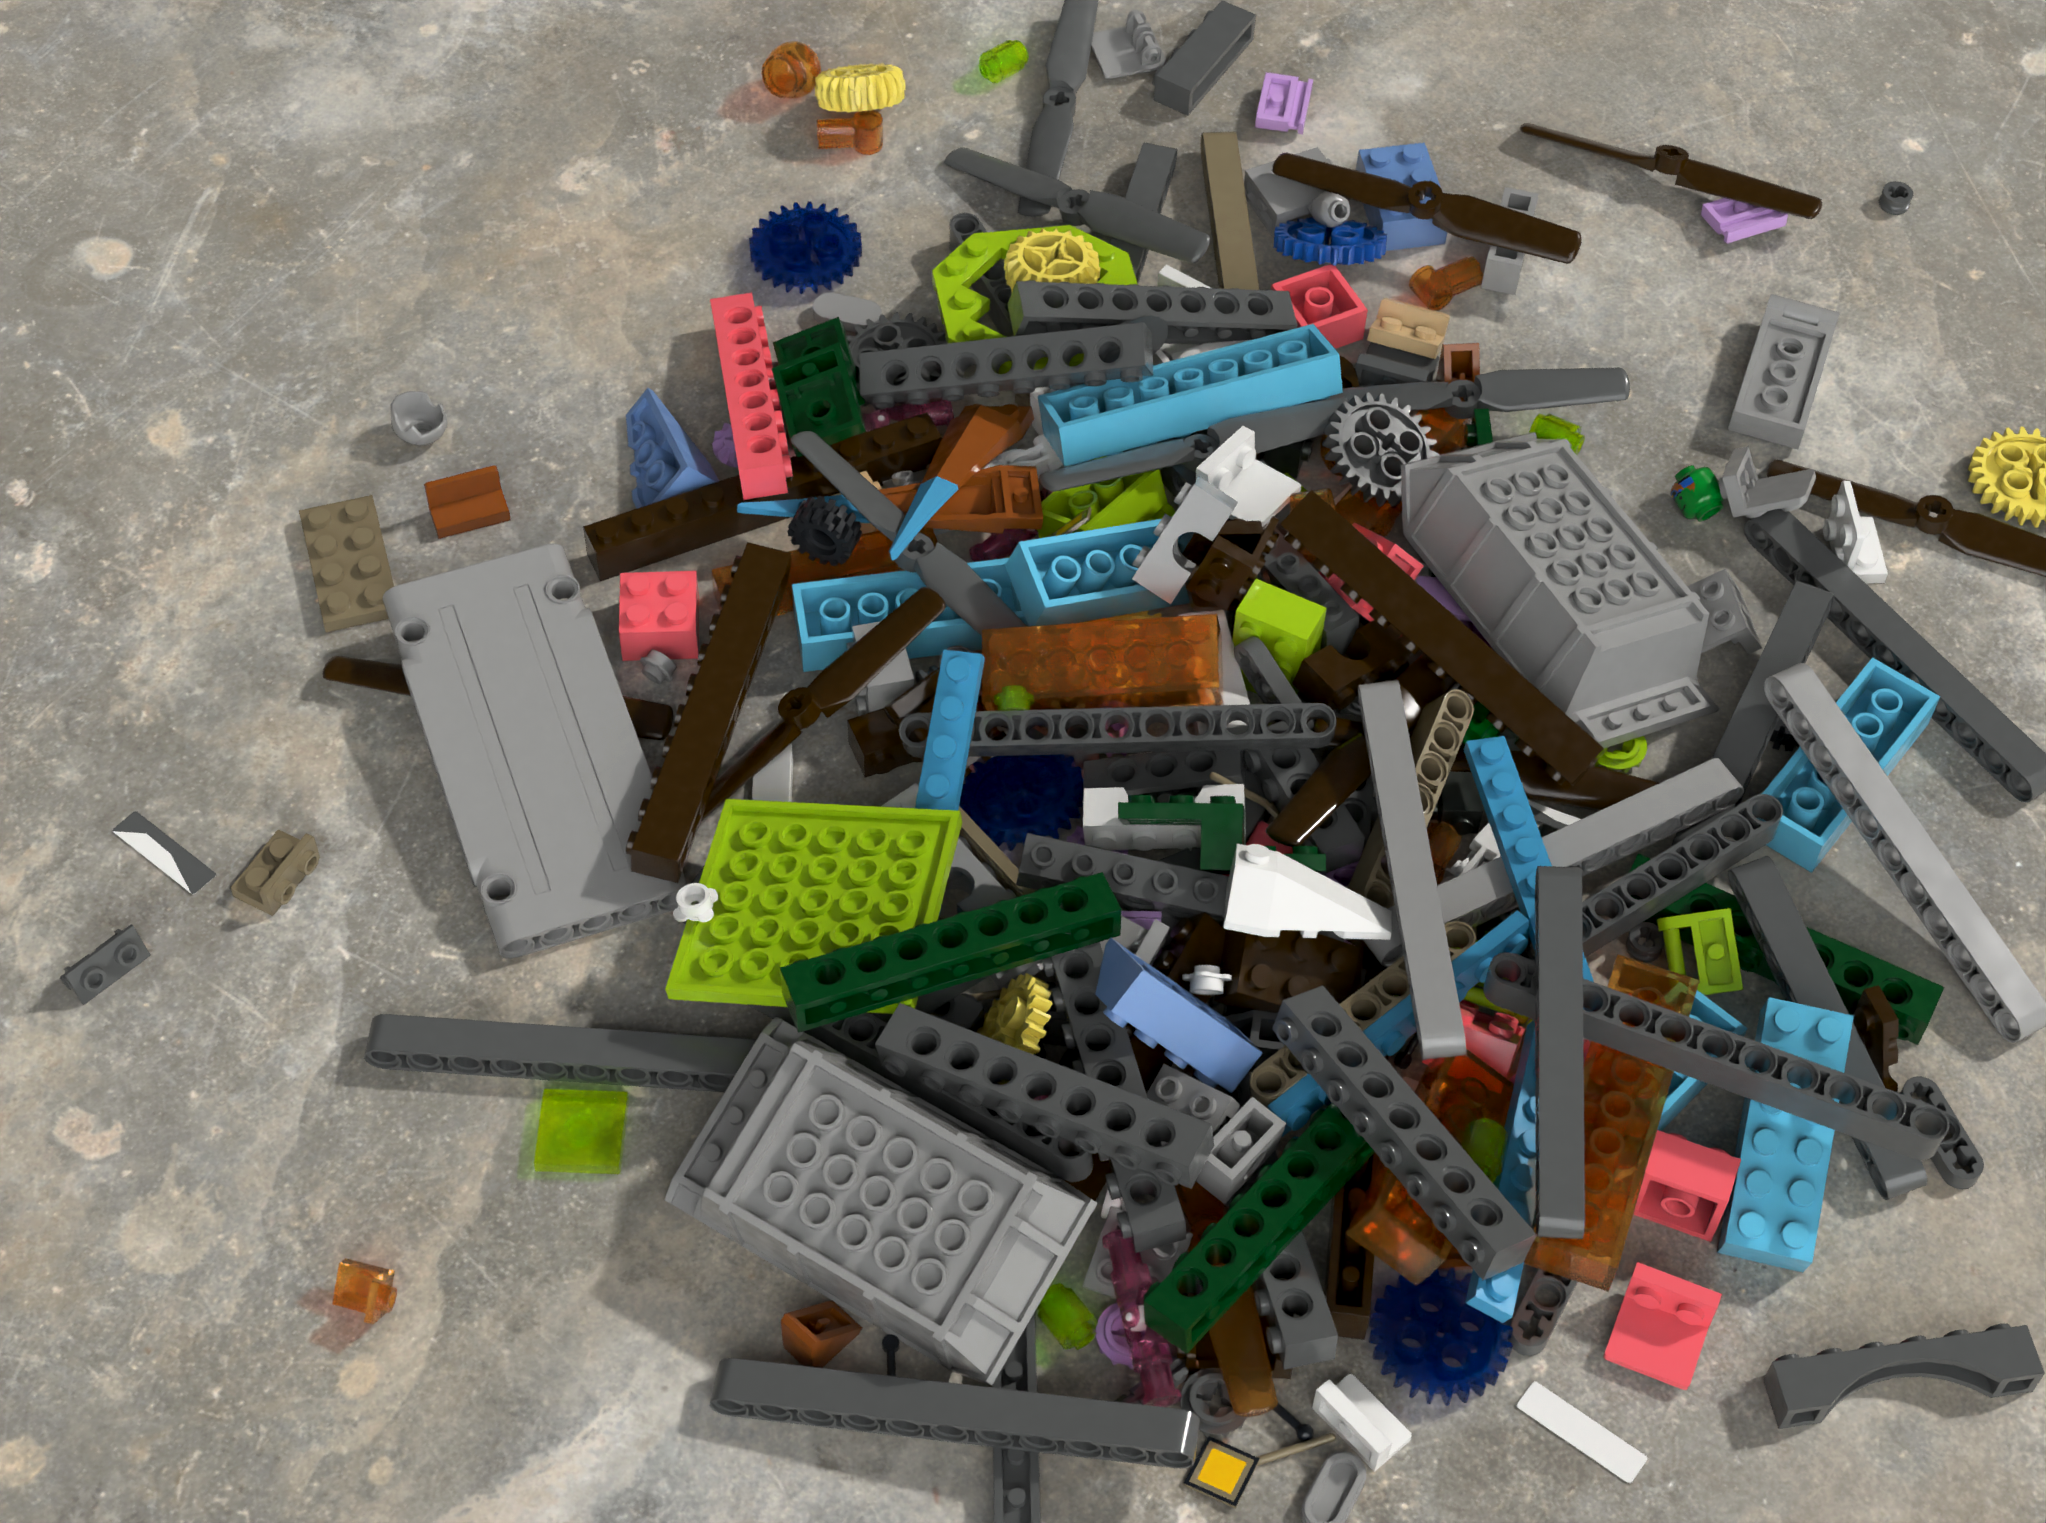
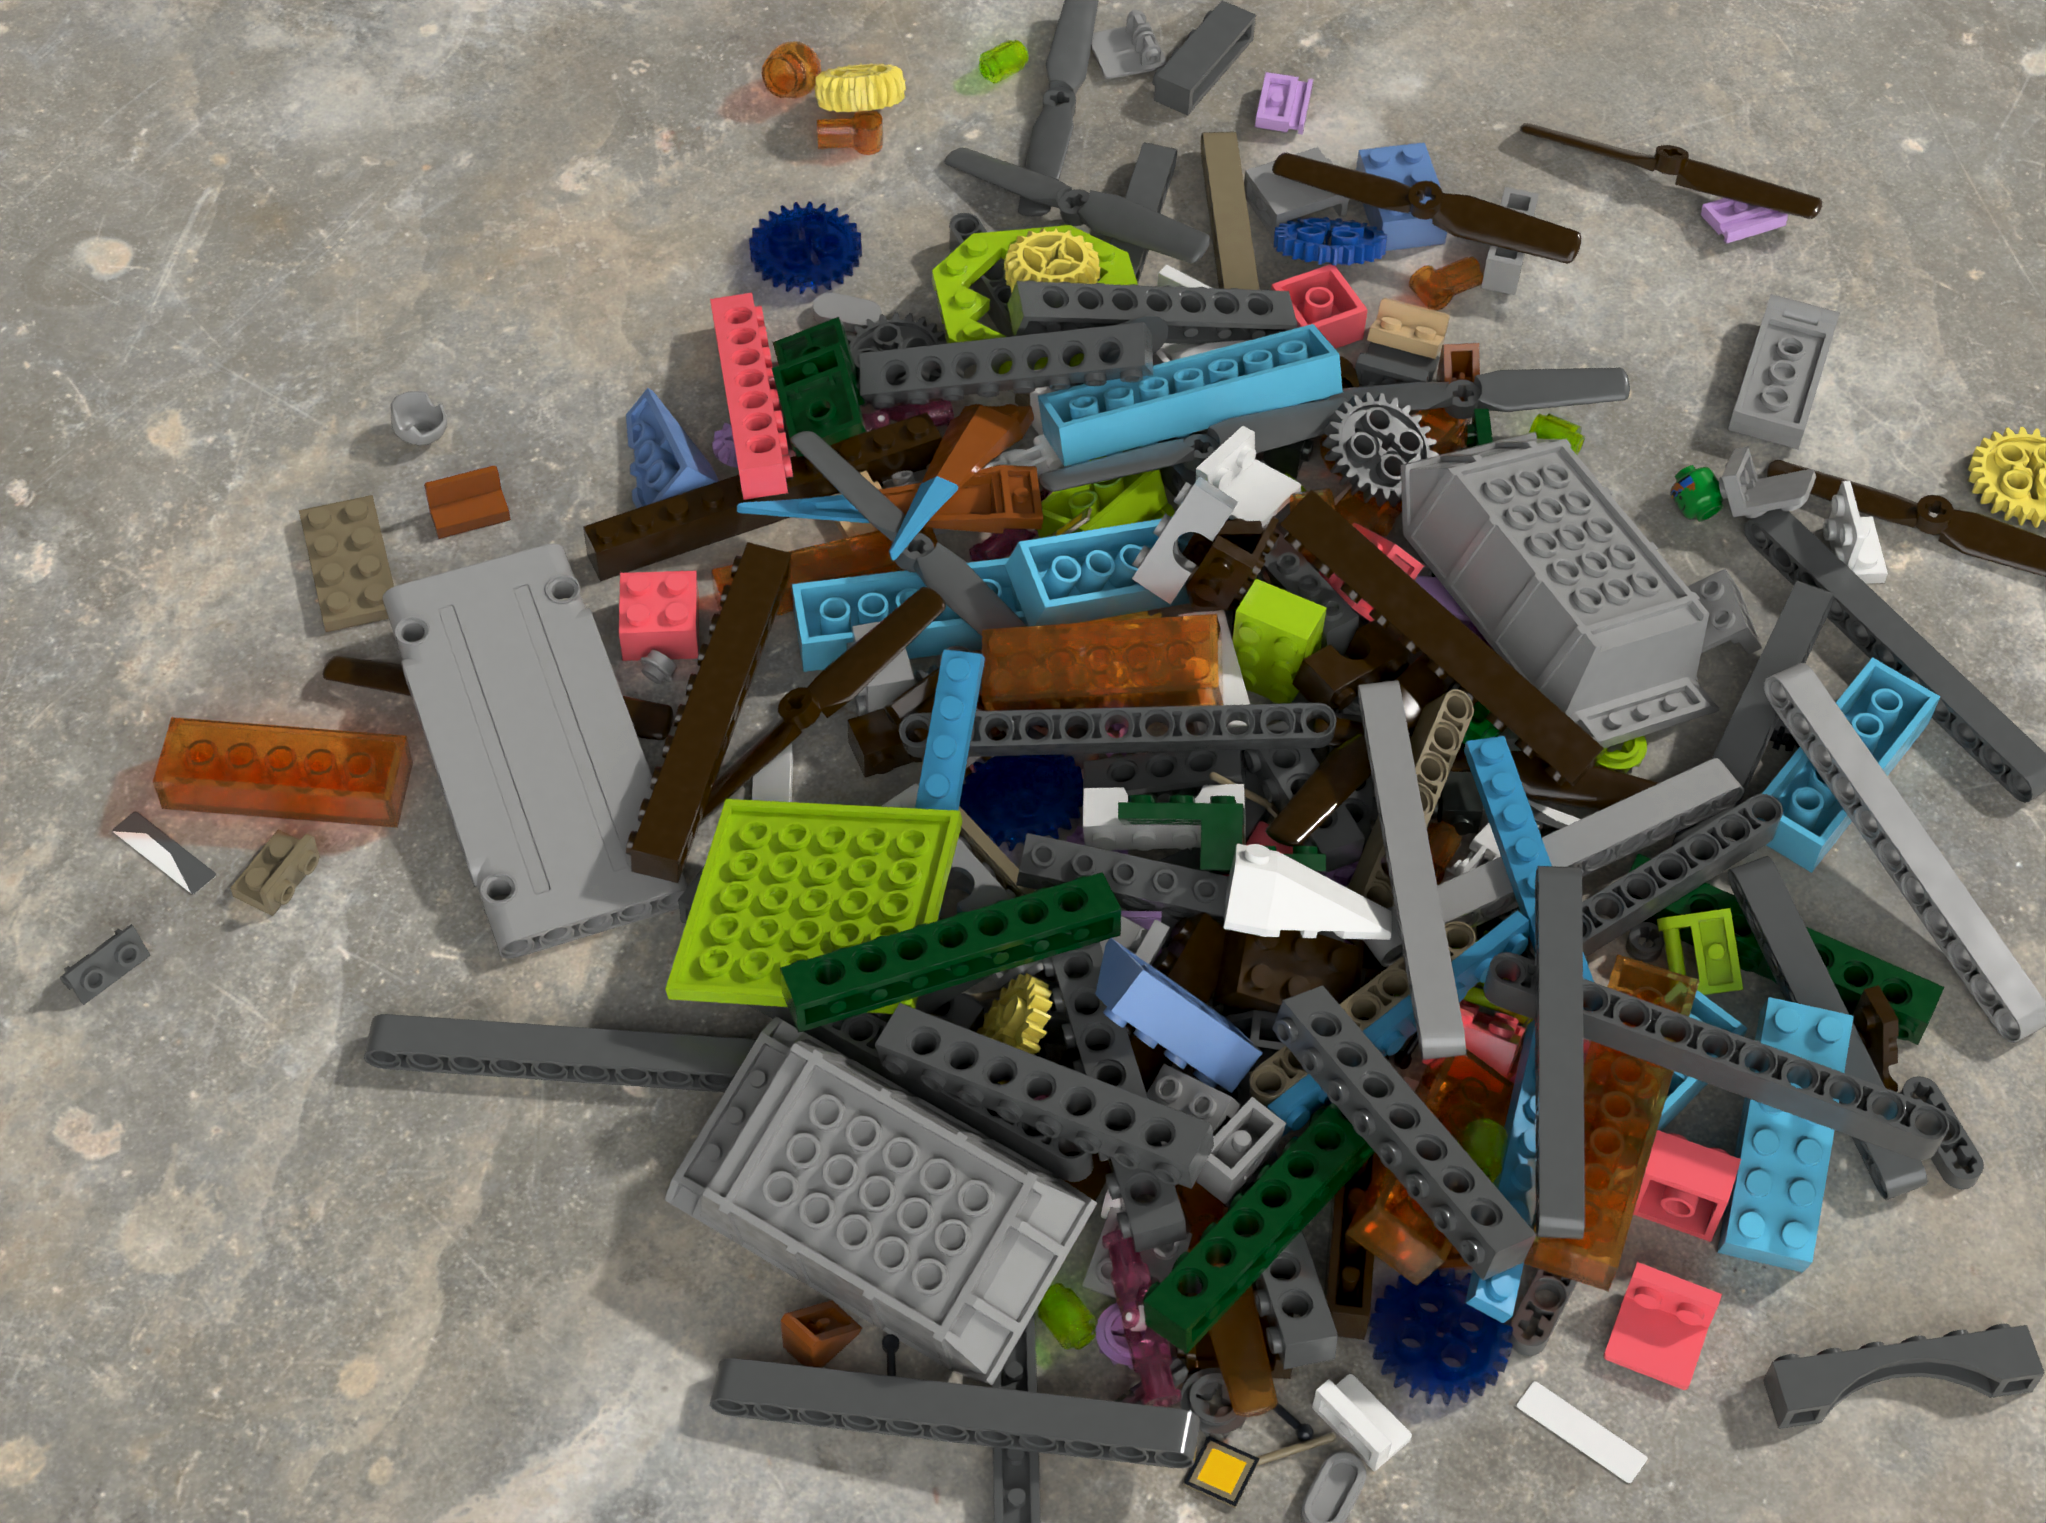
clear orange bracket [332,1258,397,1324] -> none
clear neon green tile [534,1089,629,1174] -> none
white plate [673,883,718,922] -> none
black tyre [787,496,862,566] -> none
clear neon green plate [994,686,1034,711] -> none
white plate [1182,965,1232,995] -> none
dark grey beam [1234,636,1314,731] -> none
light grey plant [1308,192,1350,227] -> none
dark grey bush [1879,181,1913,215] -> none
none -> clear orange brick [153,717,413,828]

